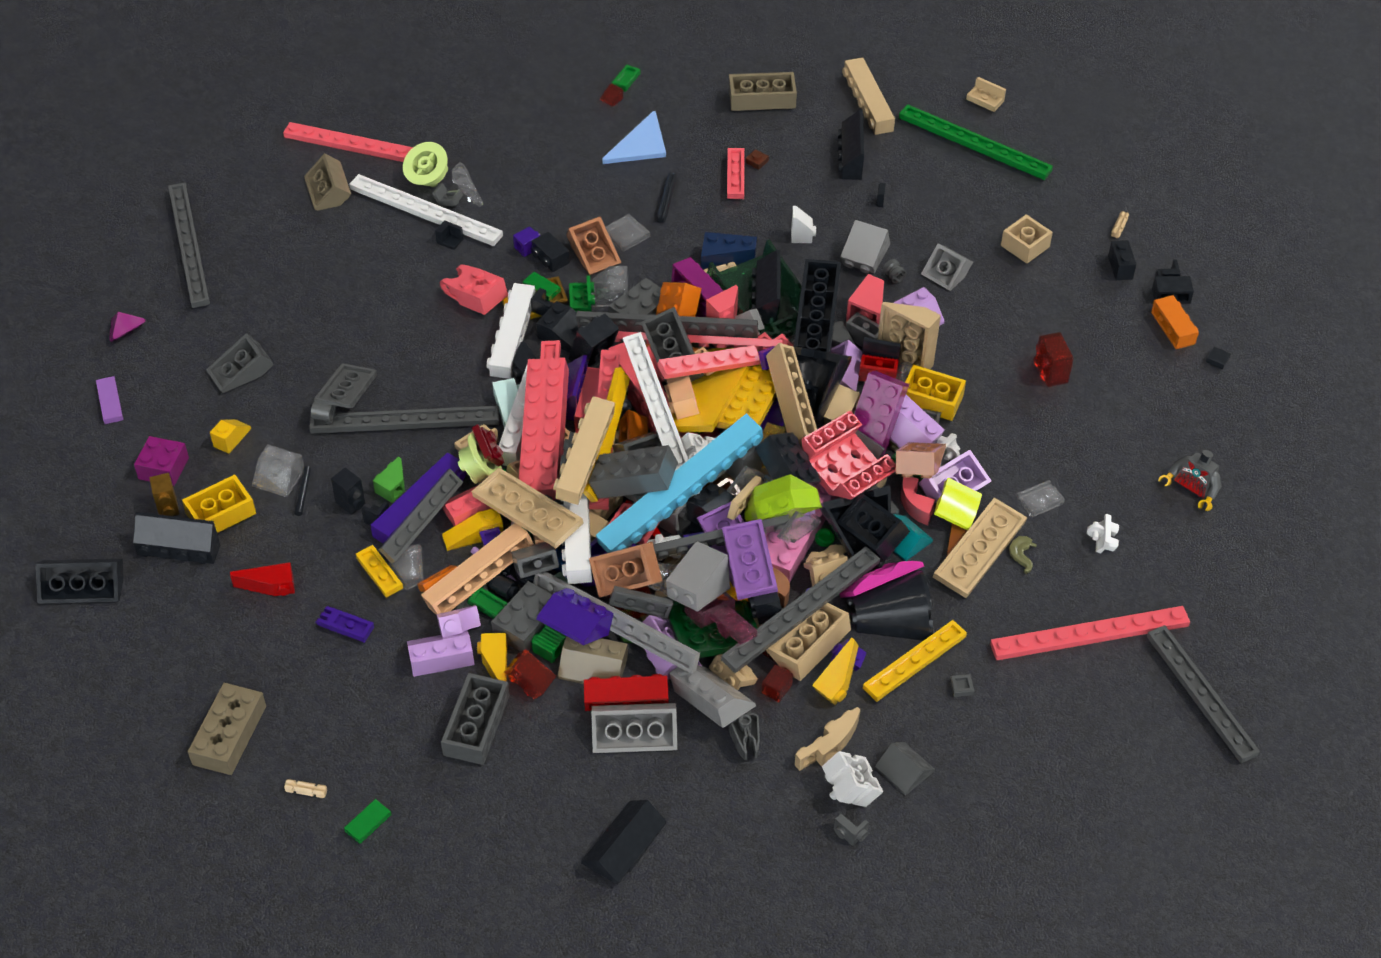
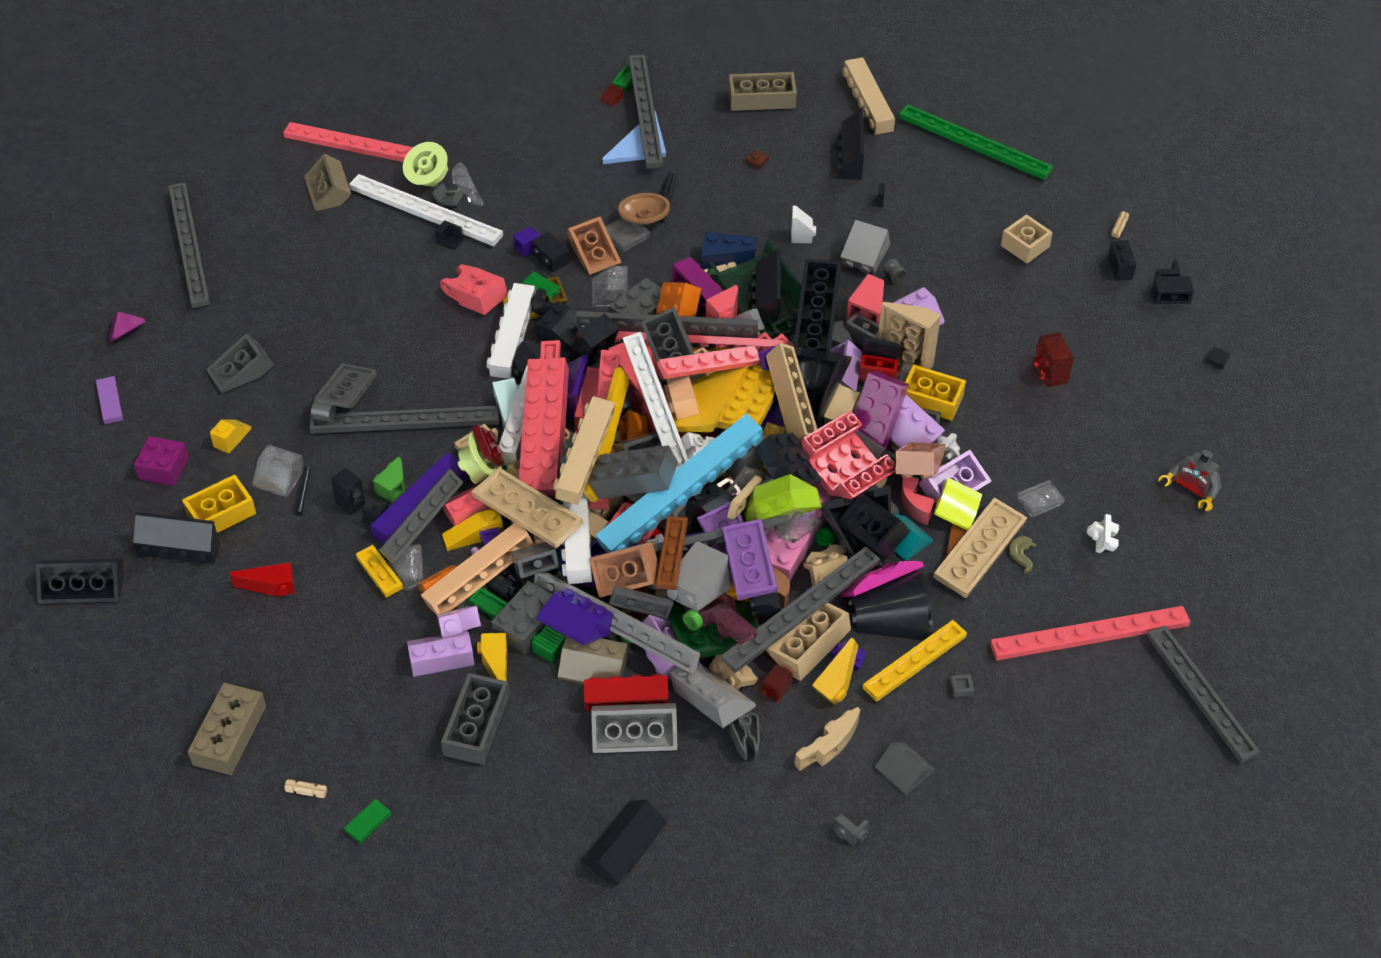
pearl gold brick [149,473,180,516] -> none
dark purple hinge [316,606,374,643] -> none
clear red brick [504,649,556,699] -> none
green bracket [569,275,595,312] -> none
coral plate [727,148,744,199] -> none
white brick [822,751,883,807] -> none
light grey slope [921,243,973,291] -> none
tan bracket [966,77,1006,112] -> none
orange brick [1151,295,1199,349] -> none
none -> medium nougat dish [618,193,670,225]
none -> dark grey plate [629,55,663,168]
none -> dark orange tile [655,516,688,590]
none -> bright green tile [683,609,703,631]

